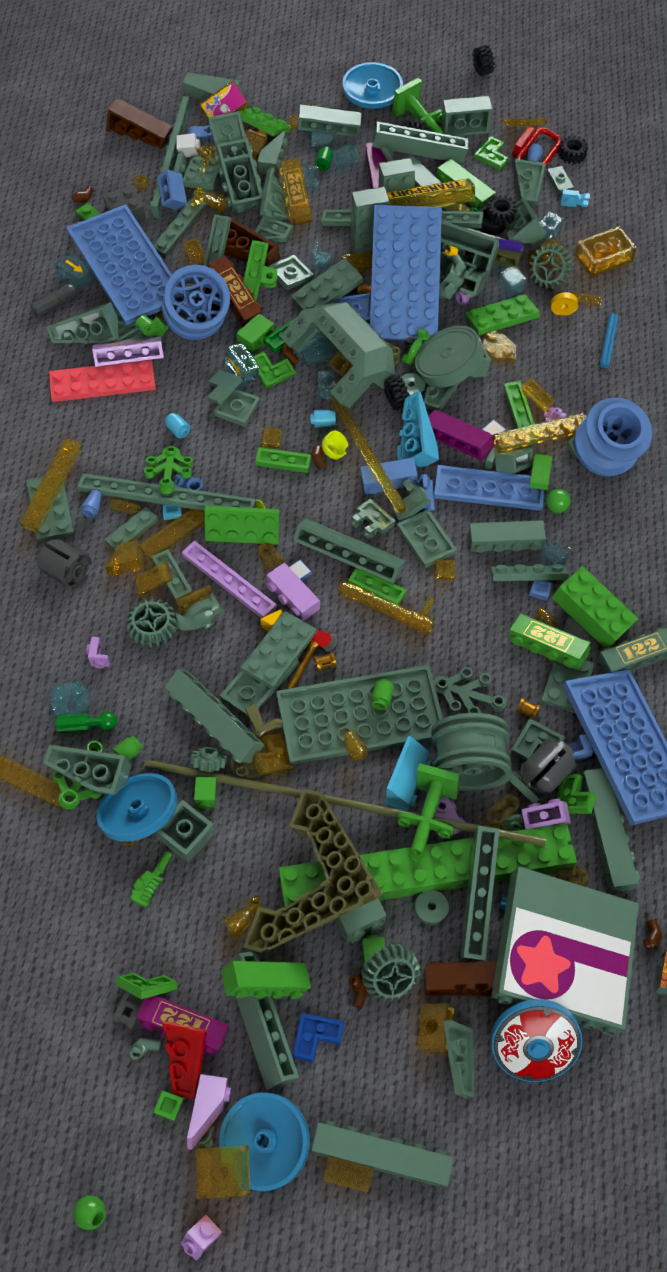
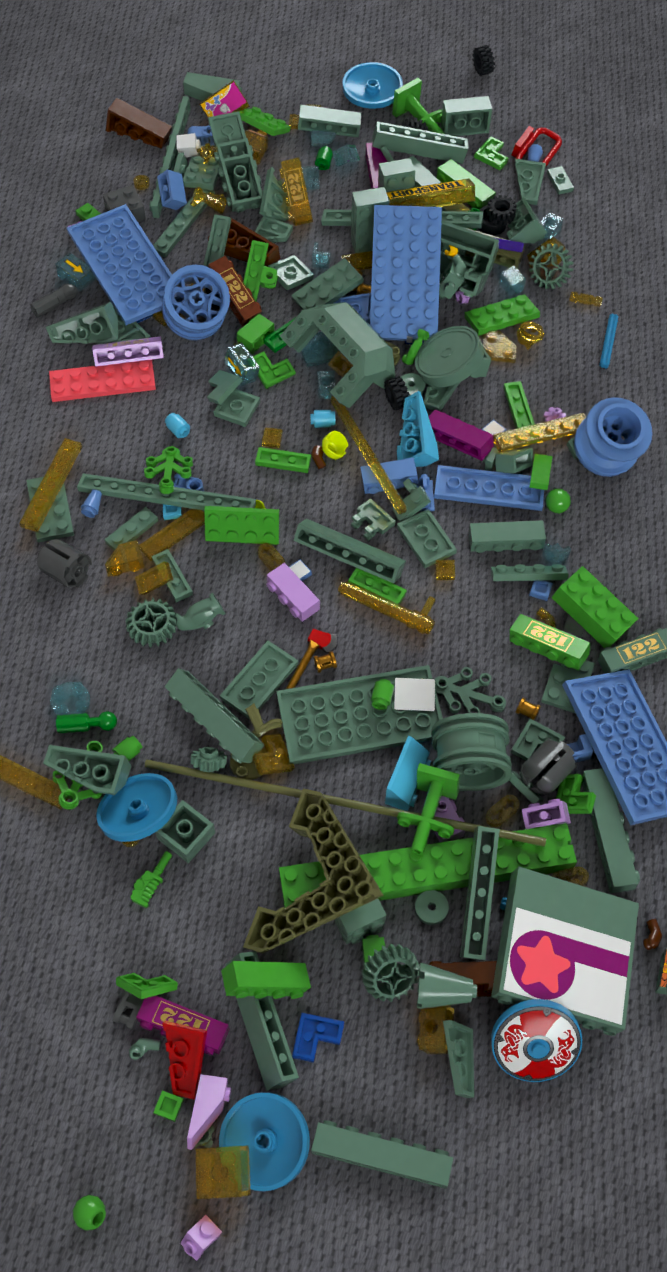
reddish brown arm [72,186,94,203] -> none
lavender bracket [86,637,110,668] -> none
clear yellow piece [110,498,141,515] -> none
bright green leg [135,315,169,338] -> none
clear yellow plate [174,584,213,611] -> none
clear yellow plate [182,238,206,265] -> none
lavender plate [182,541,277,618] -> none
bright green brick [194,777,218,810] -> none
clear yellow animal [221,895,262,939] -> none
sand green plate [241,611,317,690] -> none
sand green slope [257,131,288,176] -> none
yellow slope [260,610,283,632] -> none
reddish brown arm [281,344,299,366] -> none
clear yellow plate [323,1157,374,1193] -> none
clear yellow cone [343,730,368,761] -> none
reddish brown arm [349,975,368,1009] -> none
clear yellow tile [504,118,547,126] -> none
sand green plate [504,814,525,831] -> none
clear yellow plate [520,377,555,412] -> none
yellow piece [551,292,578,315] -> none
black tyre [559,135,588,164] -> none
medium azure plate [561,189,590,207] -> none
clear yellow brick [575,226,637,278] -> none
none -> white sticker [394,678,435,711]
none -> sand green cone [416,963,477,1009]
none -> clear yellow piece [517,321,545,350]

